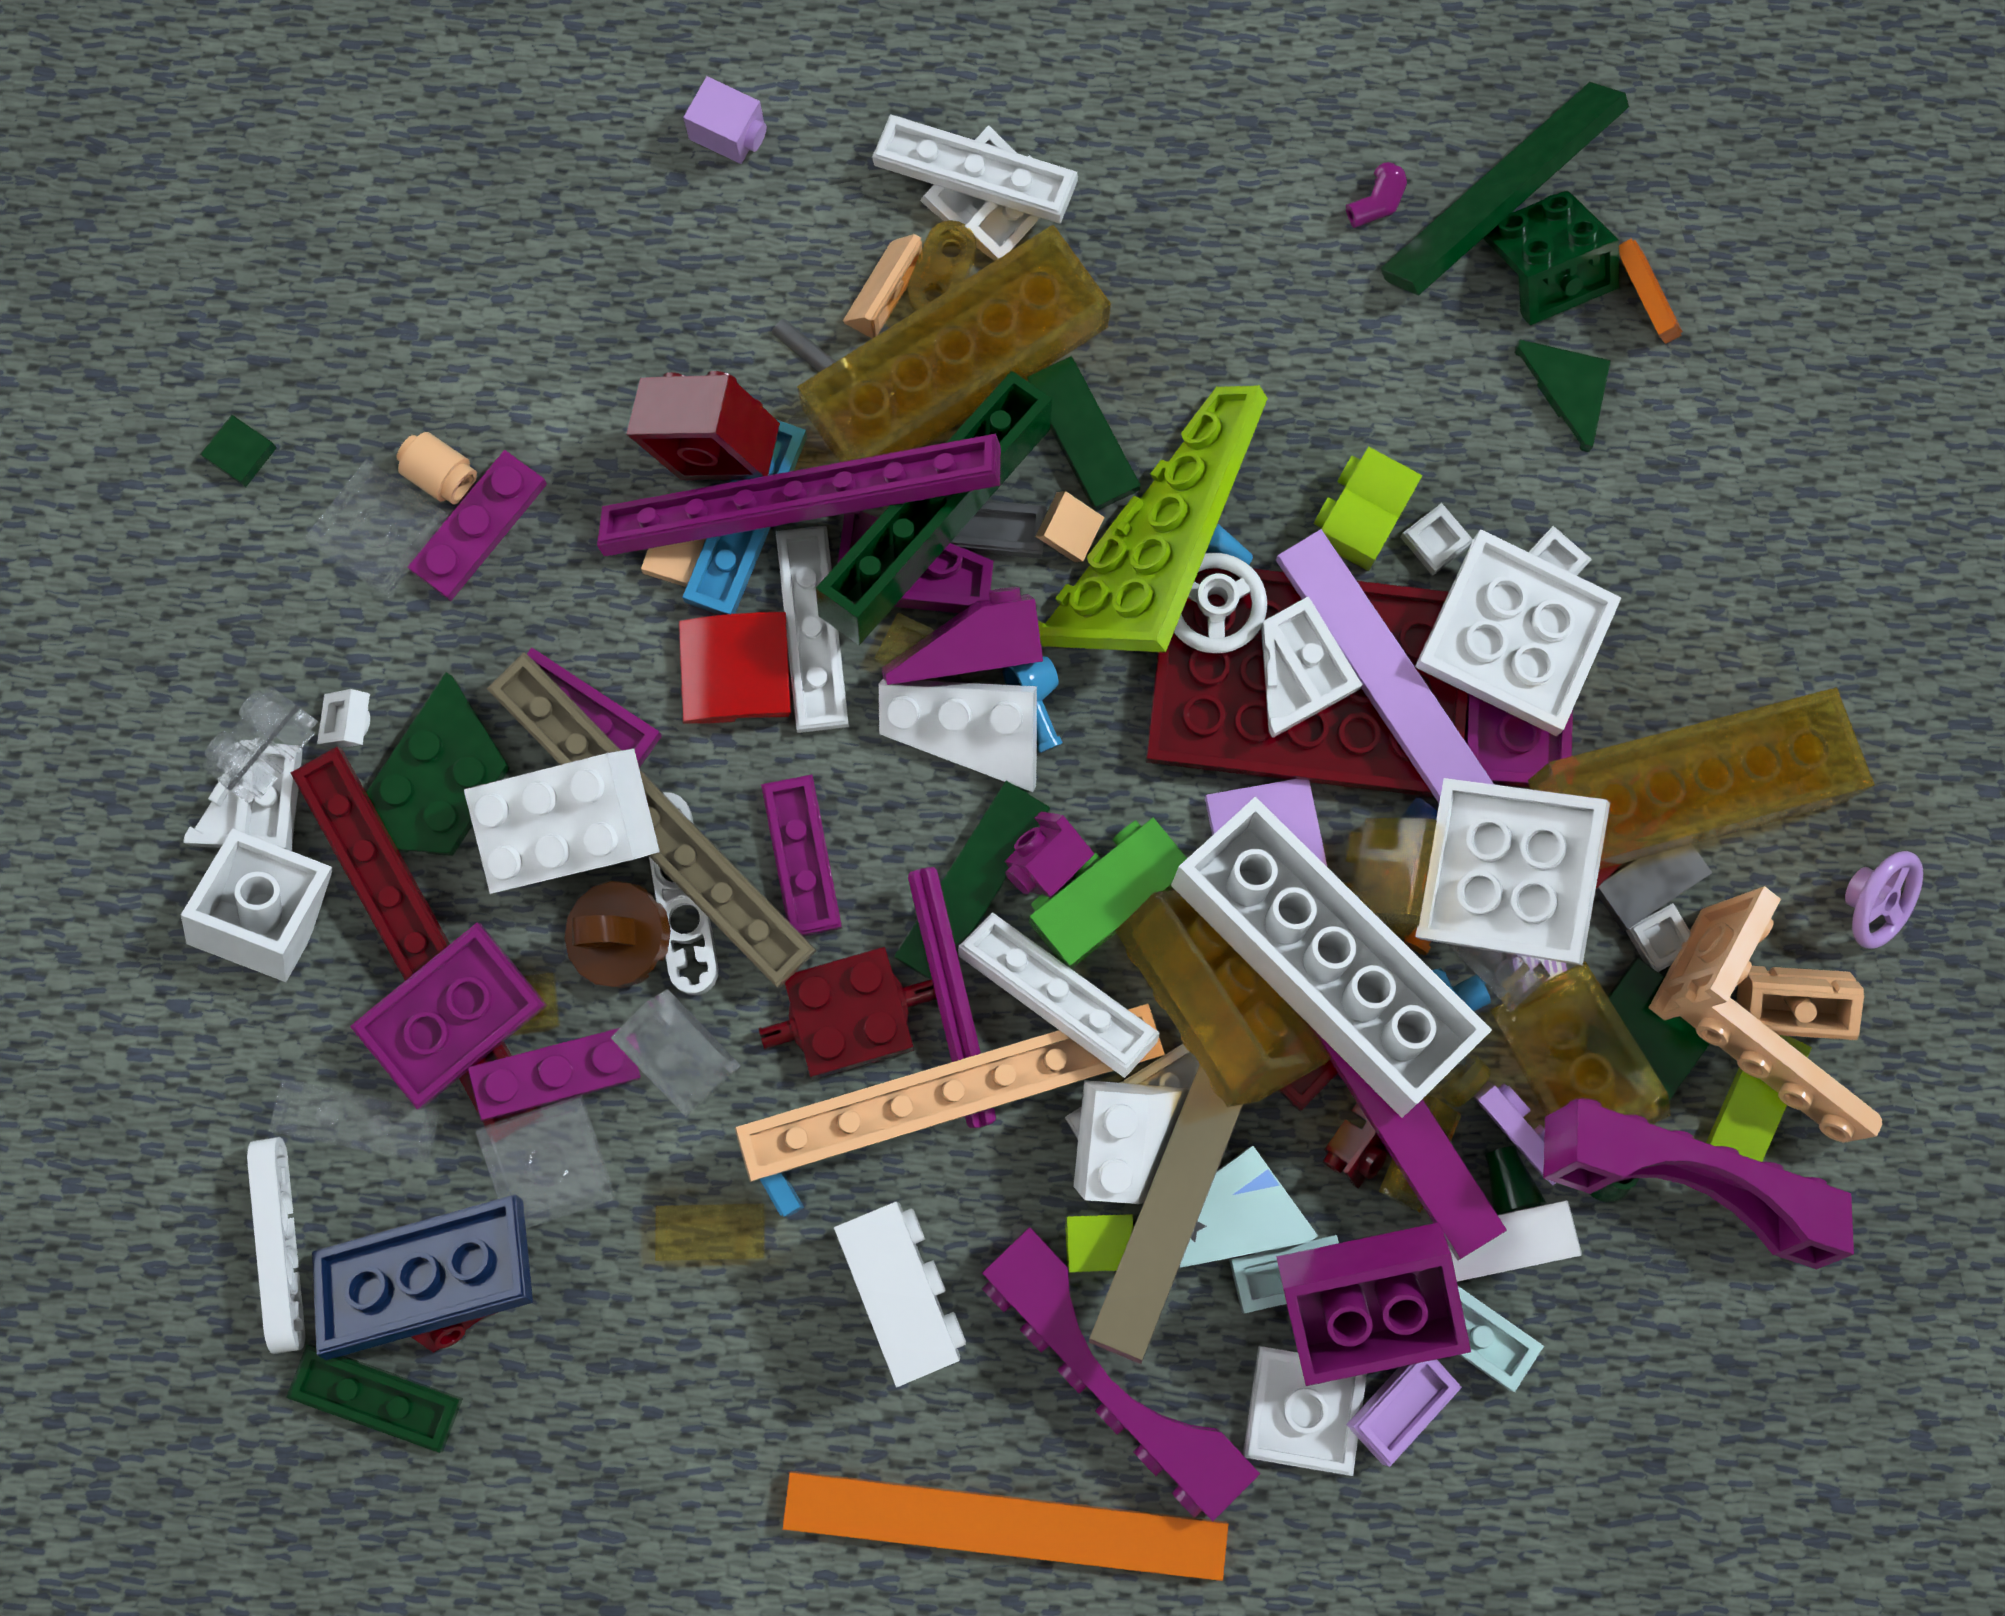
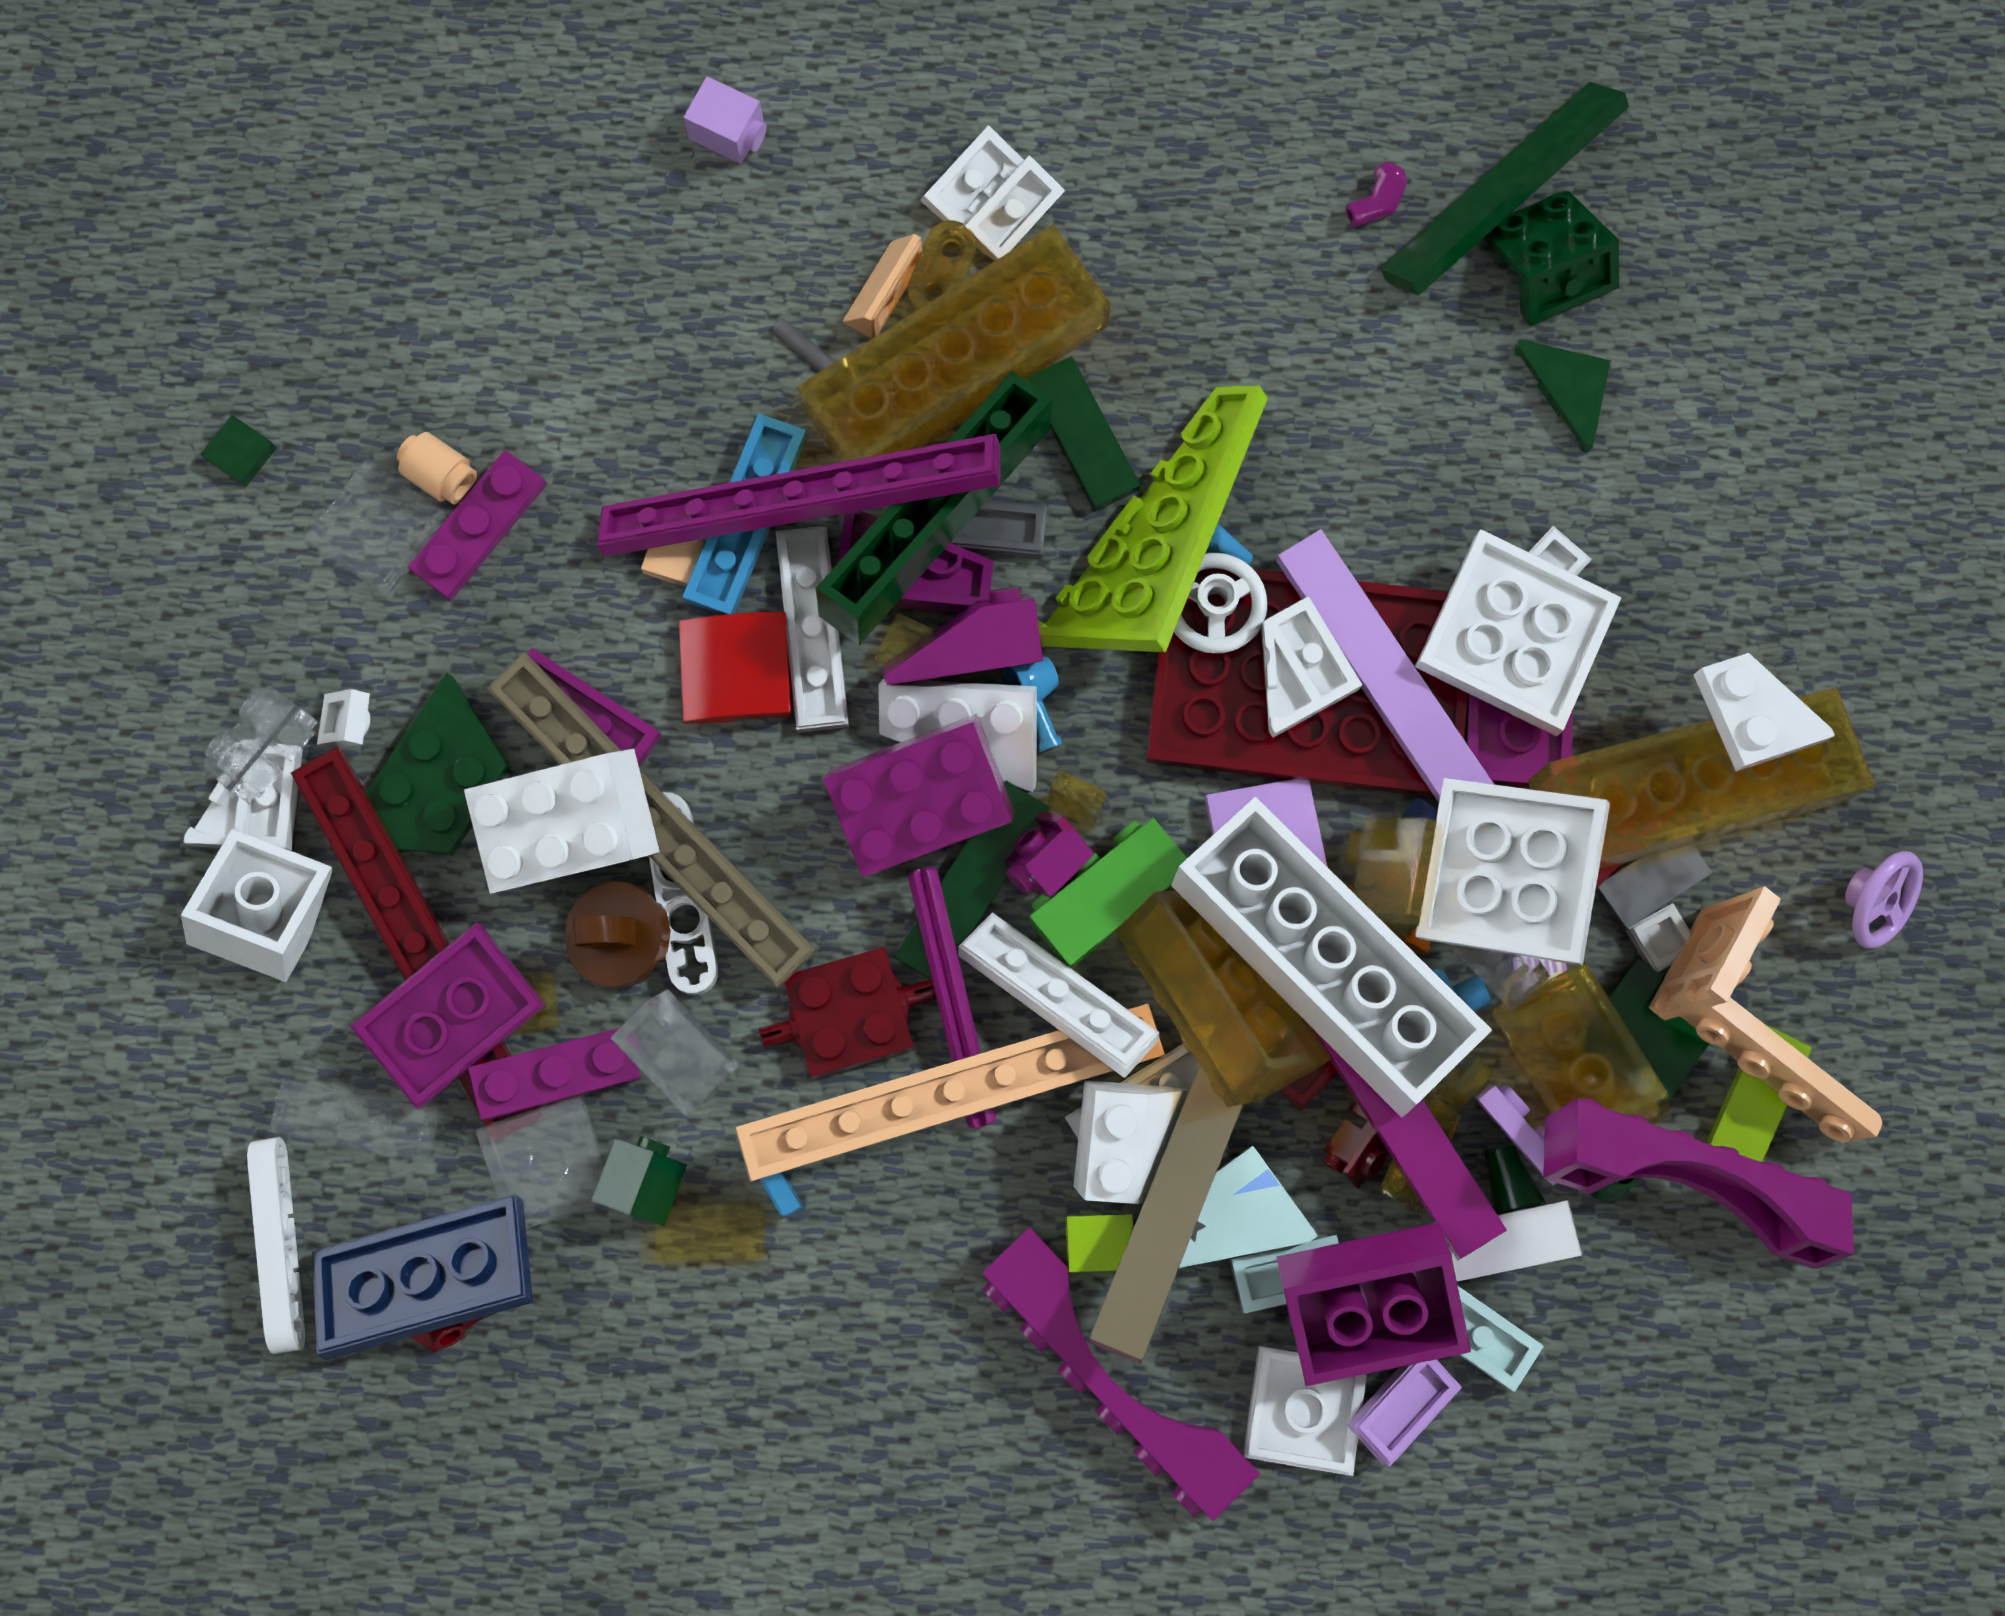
dark green tile [286,1344,463,1453] -> none
dark red brick [626,371,780,480] -> none
magenta tile [761,774,843,936] -> none
orange tile [782,1471,1228,1581] -> none
white brick [834,1202,966,1388] -> none
white tile [872,114,1078,224] -> none
light nougat tile [1035,491,1104,562] -> none
lime brick [1313,446,1423,571] -> none
white tile [1400,503,1473,576] -> none
orange tile [1619,238,1683,344] -> none
light nougat brick [1736,966,1864,1040] -> none
none -> brick [591,1136,687,1227]
none -> magenta brick [823,714,1015,878]
none -> clear yellow tile [1047,771,1107,830]
none -> white wing [1694,653,1835,772]

